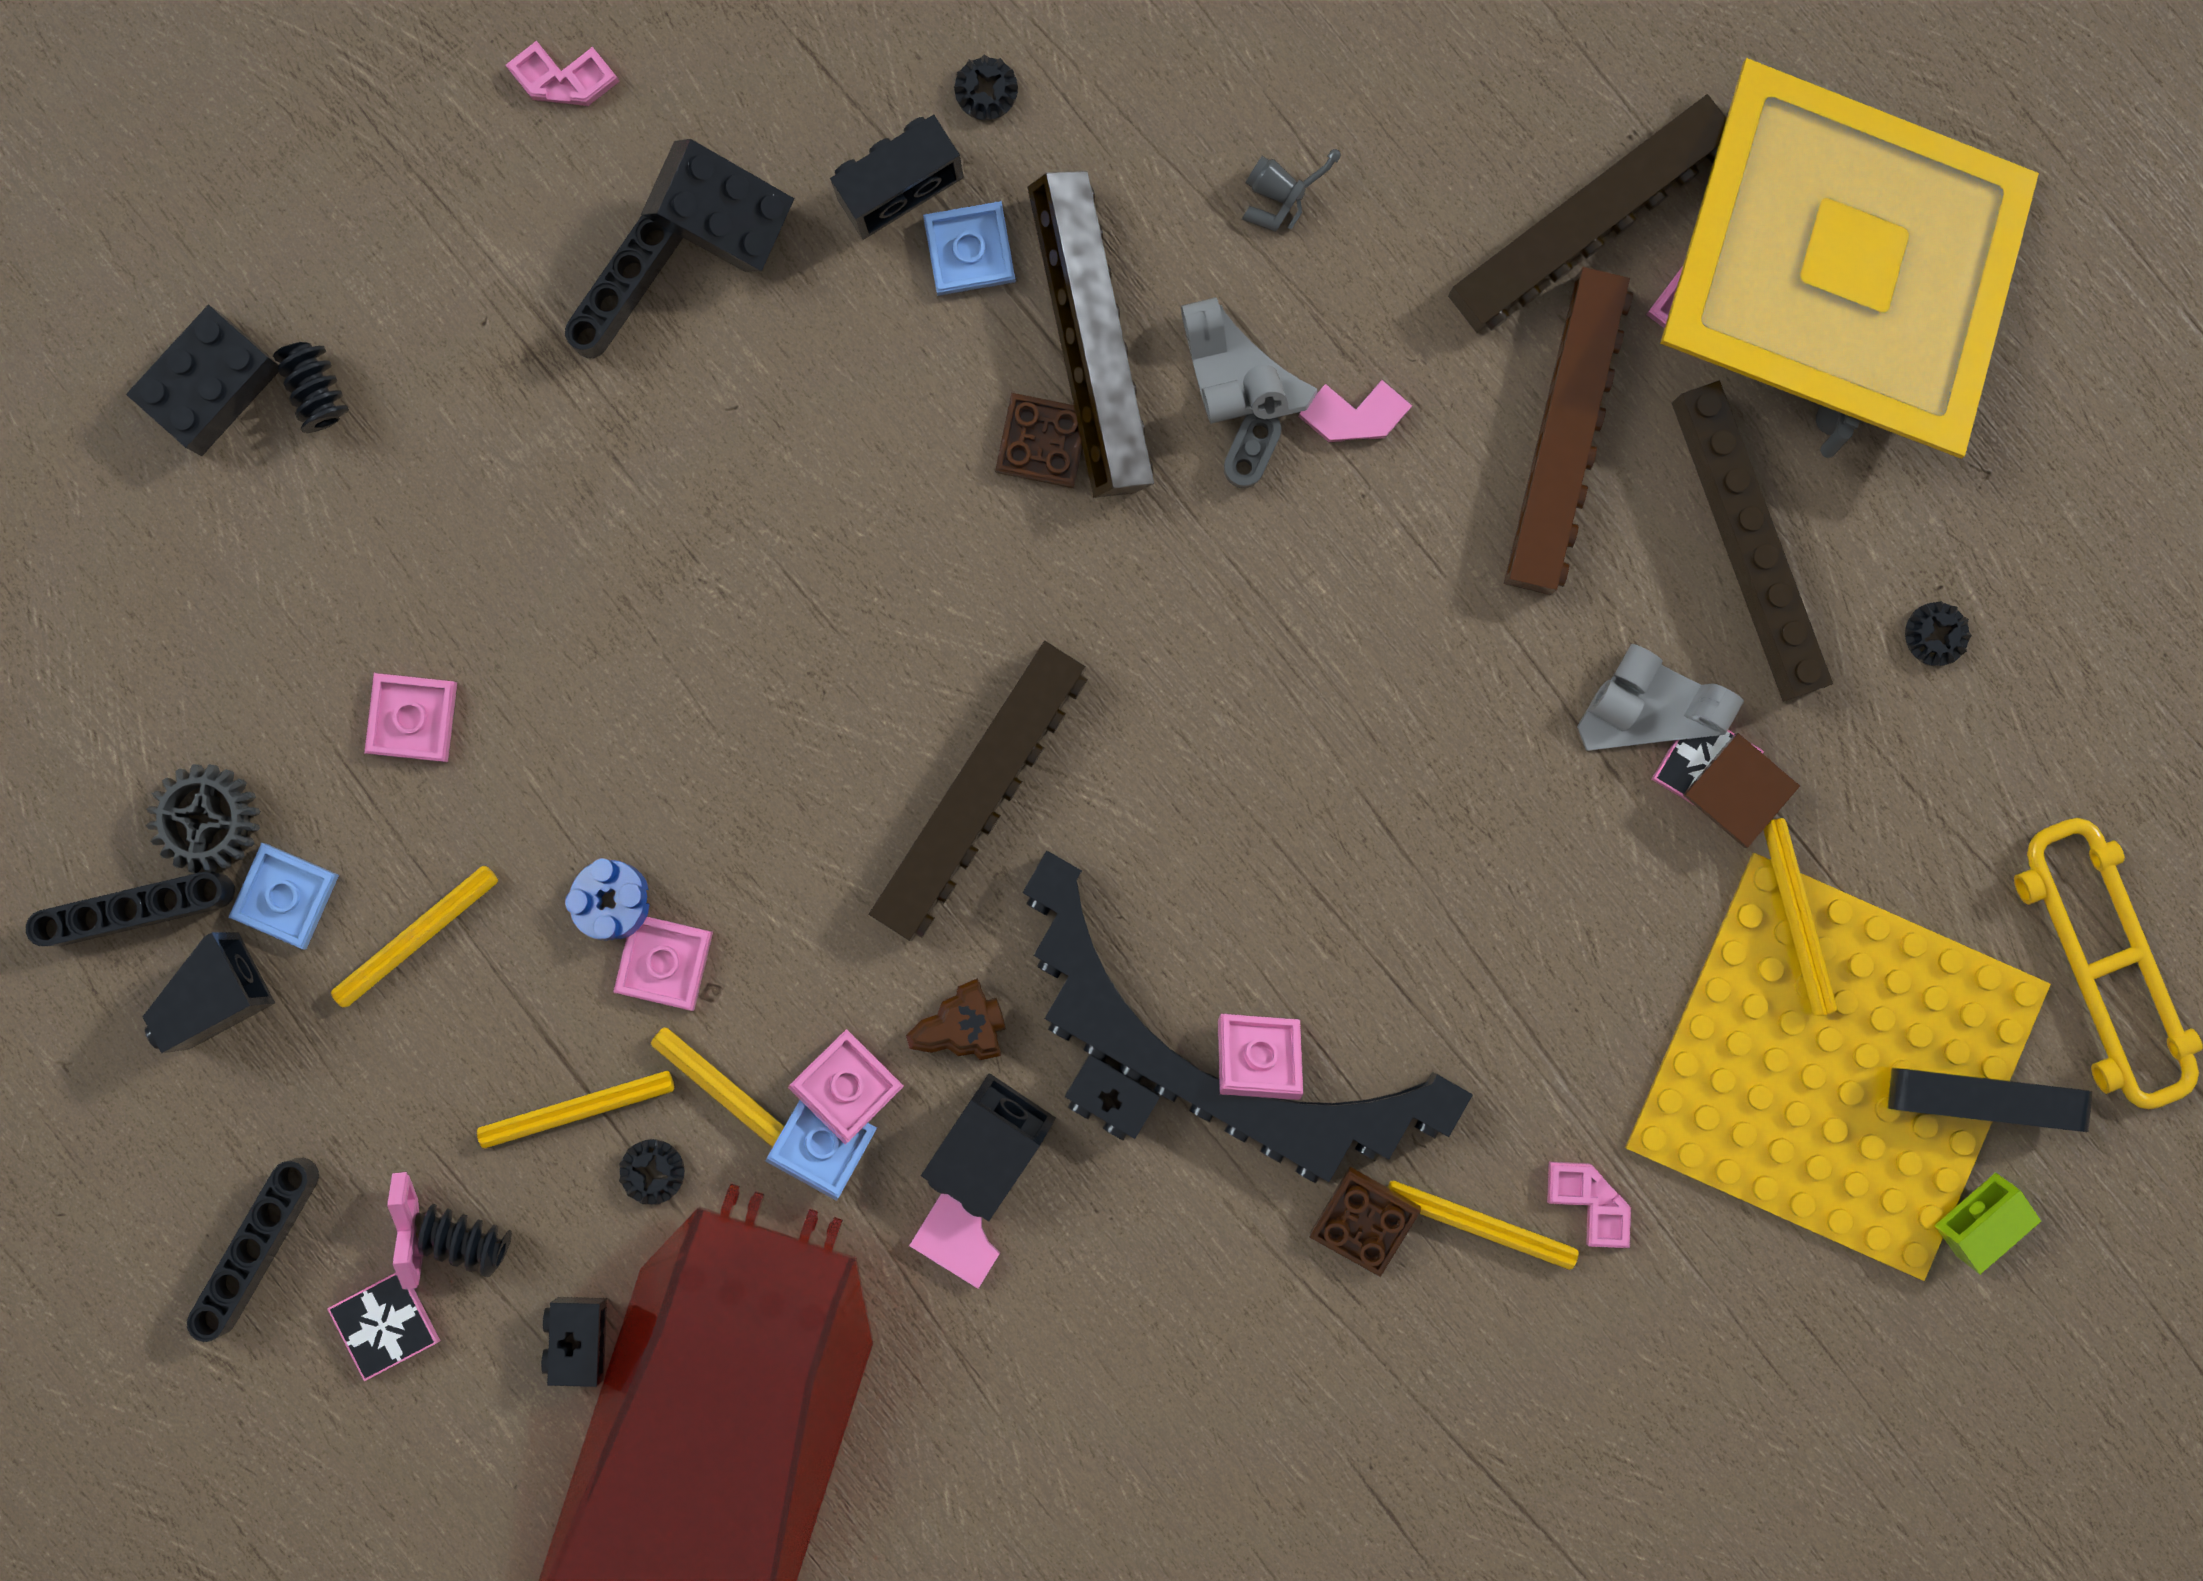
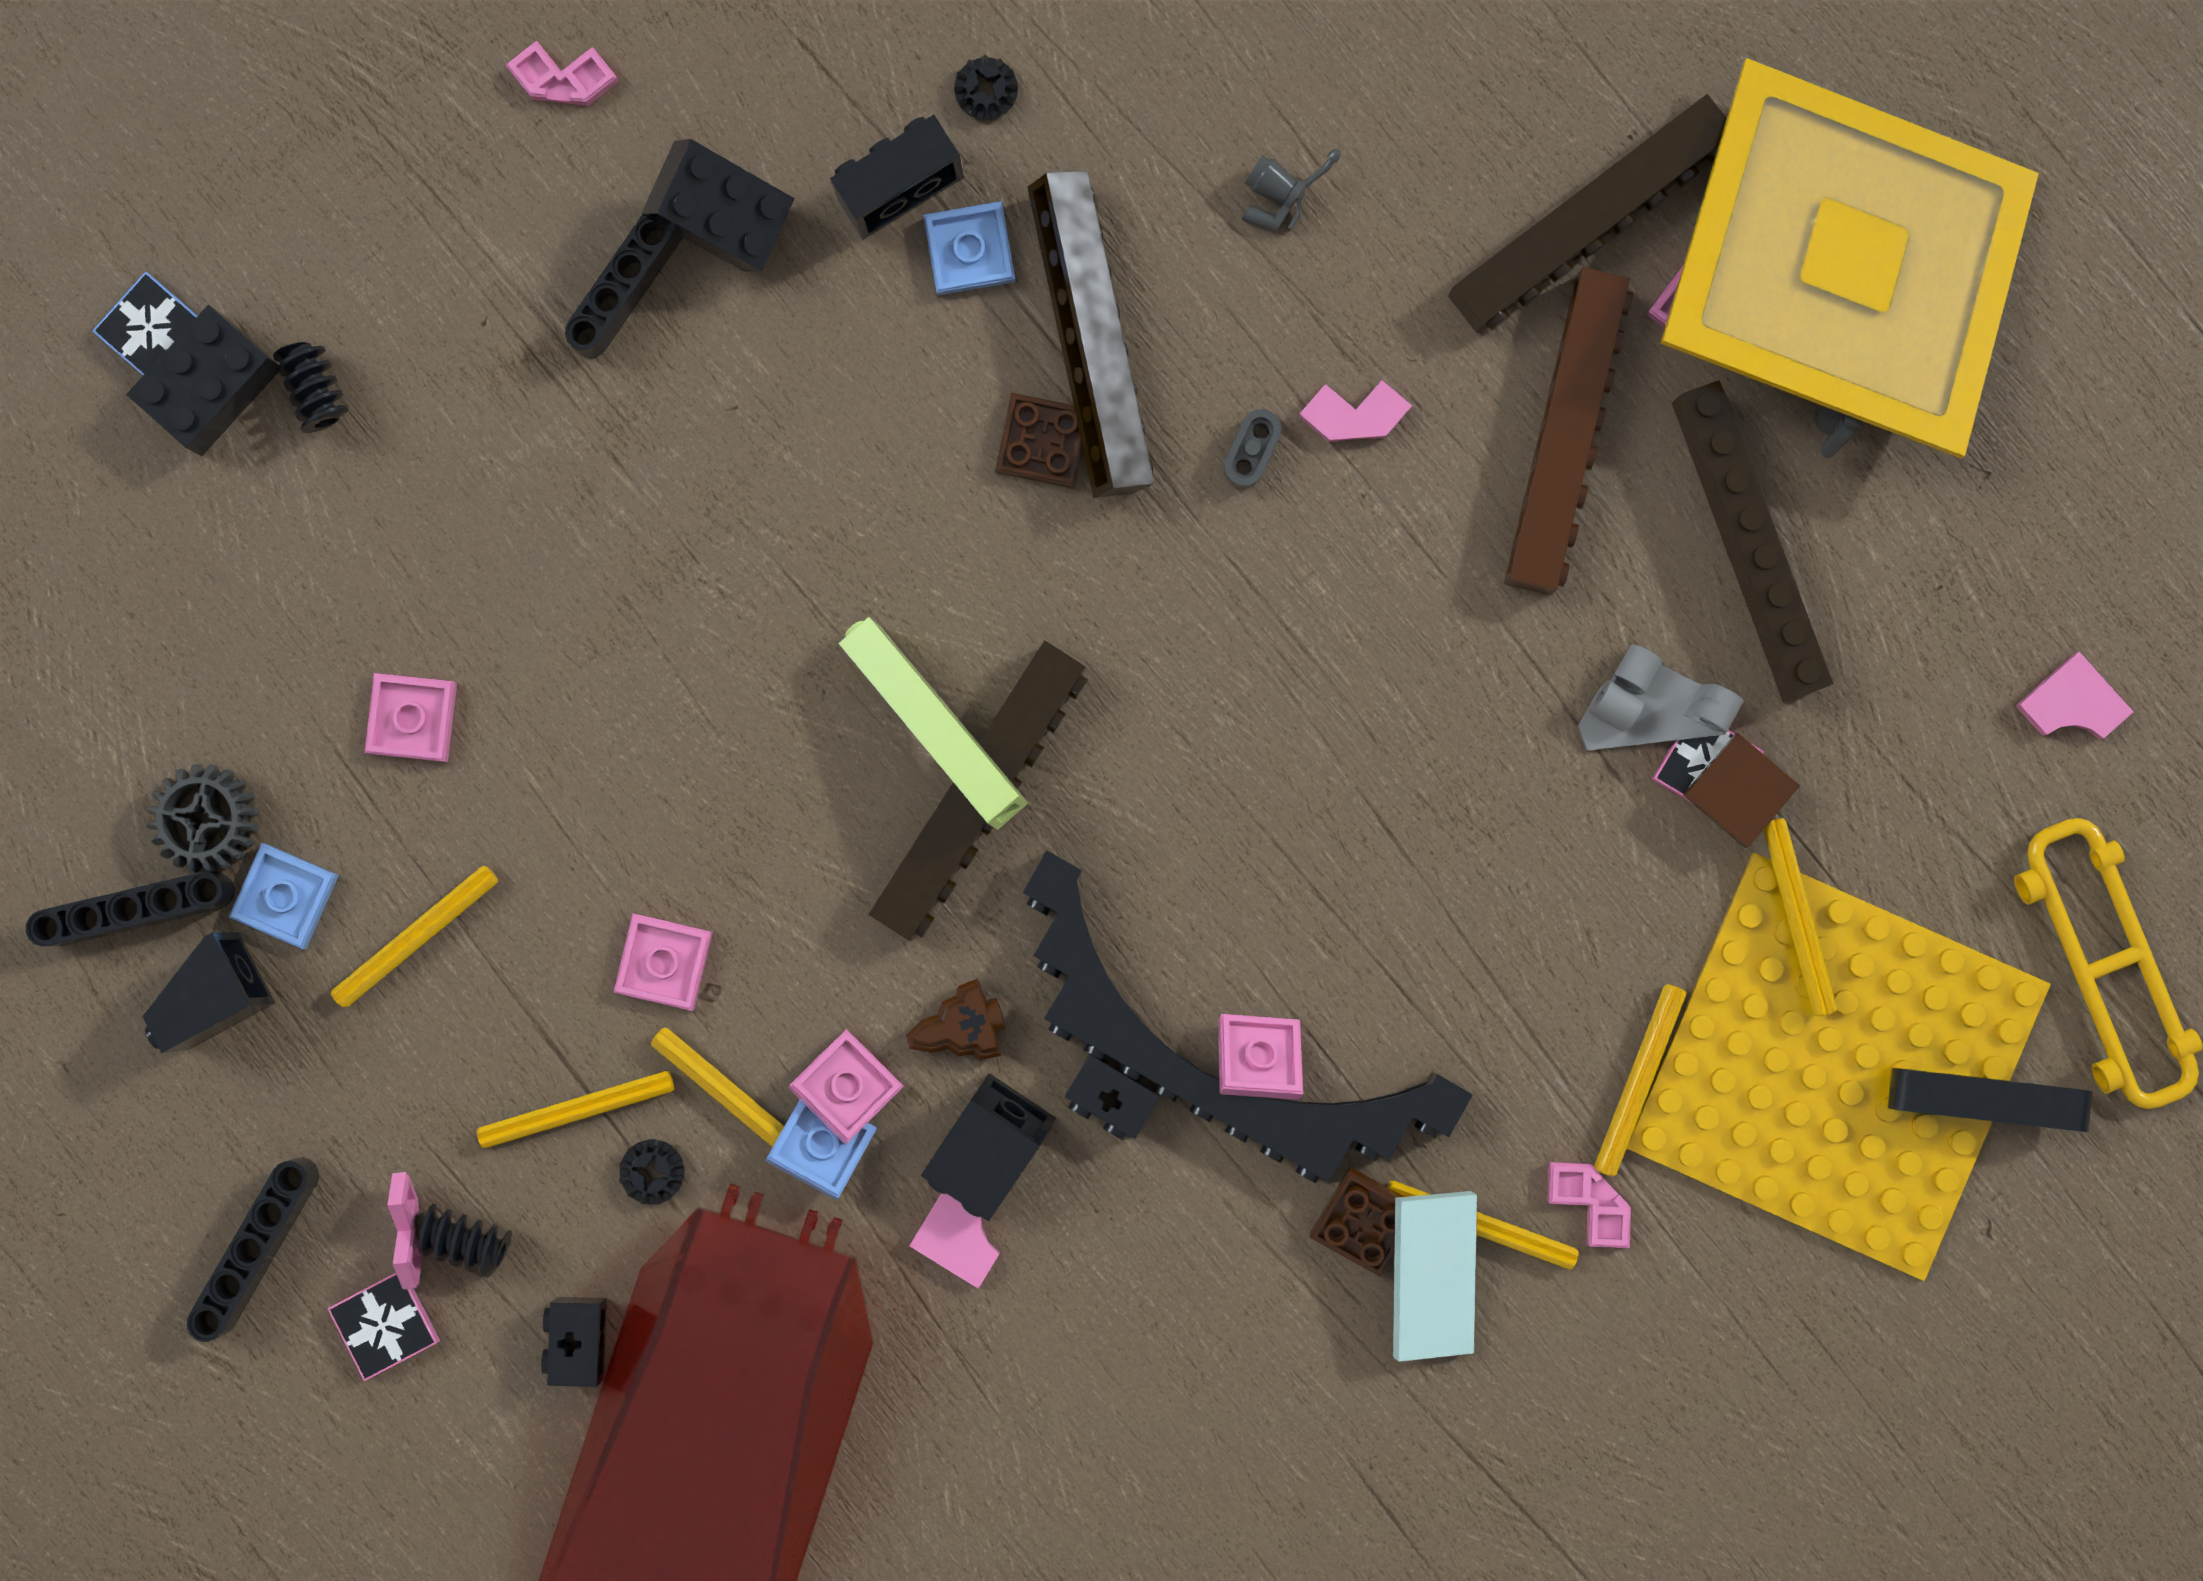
plate [565,858,649,941] -> none
light grey panel [1181,297,1318,424] -> none
black gear [1905,601,1972,666] -> none
lime brick [1934,1172,2041,1275] -> none
none -> black tile [93,272,198,375]
none -> yellowish green brick [838,617,1028,830]
none -> light aqua tile [1393,1191,1477,1362]
none -> yellow axle [1594,984,1686,1177]
none -> bright pink tile [2015,652,2133,739]

